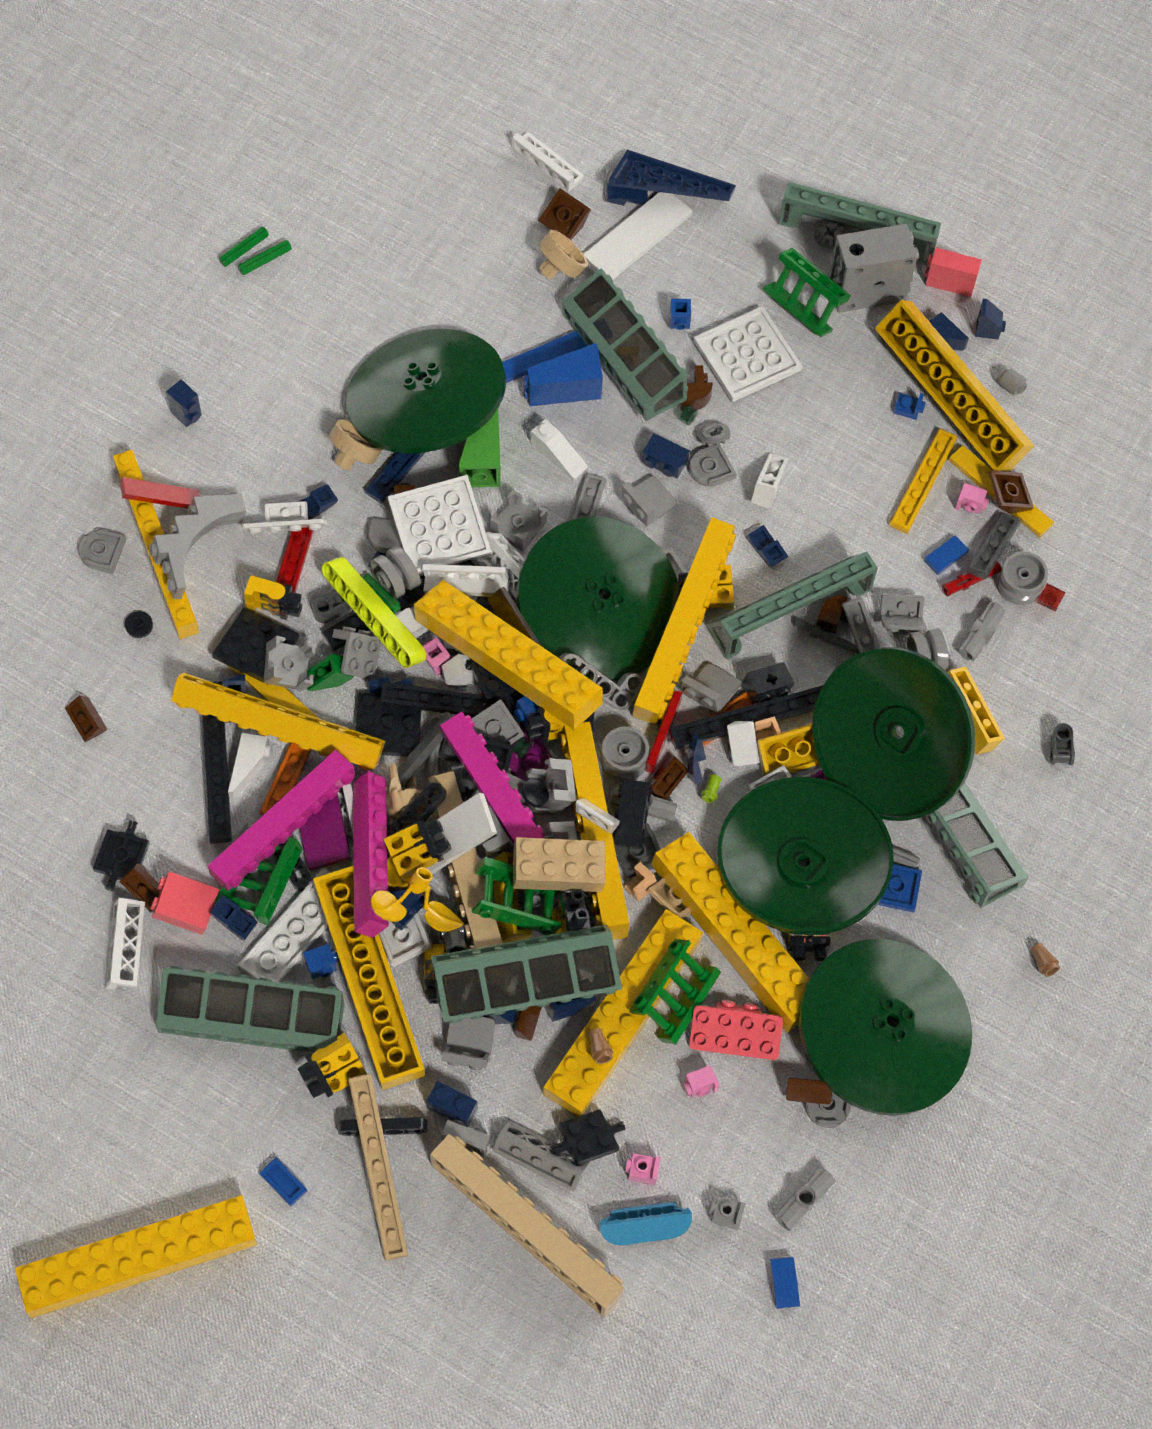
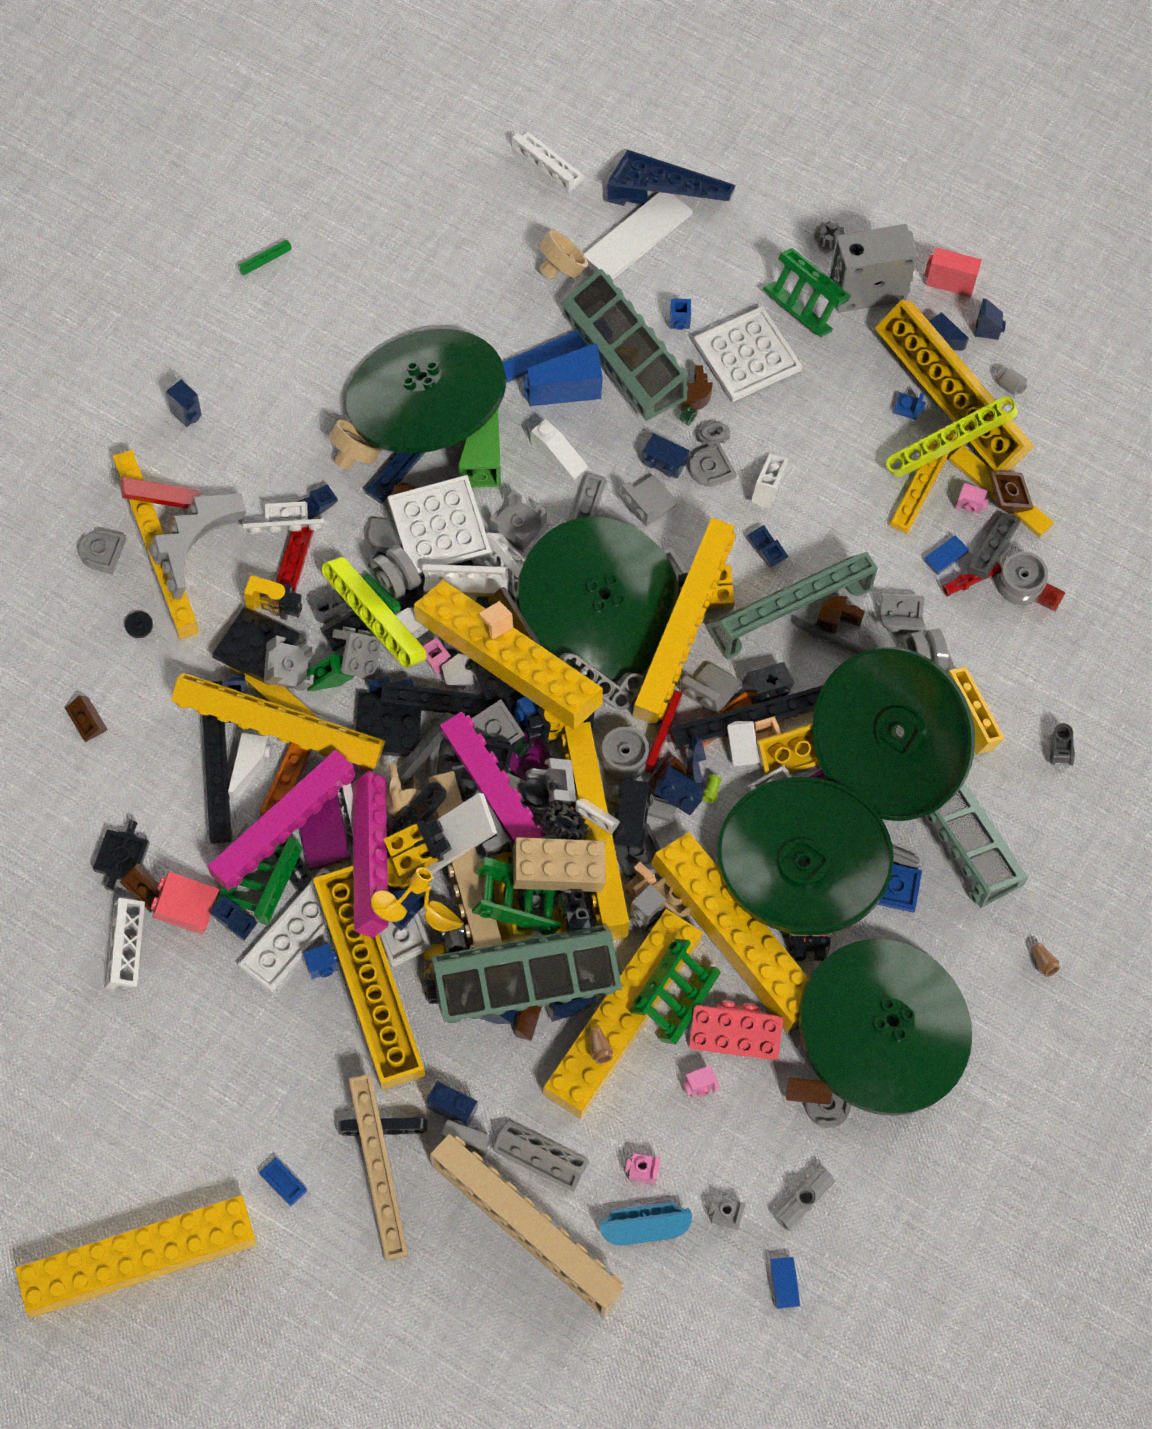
window [156,966,345,1053] -> none
green axle [219,226,269,267] -> none
yellow hips [298,1033,367,1098] -> none
light grey bracket [442,1016,496,1070] -> none
reddish brown slope [538,188,591,240] -> none
black plate [552,1109,625,1166] -> none
sand green window [779,182,941,265] -> none
light grey tile [842,597,880,653] -> none
light grey piece [959,602,1005,661] -> none
none -> light nougat panel [480,601,513,639]
none -> black gear [542,802,588,840]
none -> light grey brick [630,884,666,931]
none -> dark blue brick [654,766,704,815]
none -> neon yellow beam [886,396,1018,477]

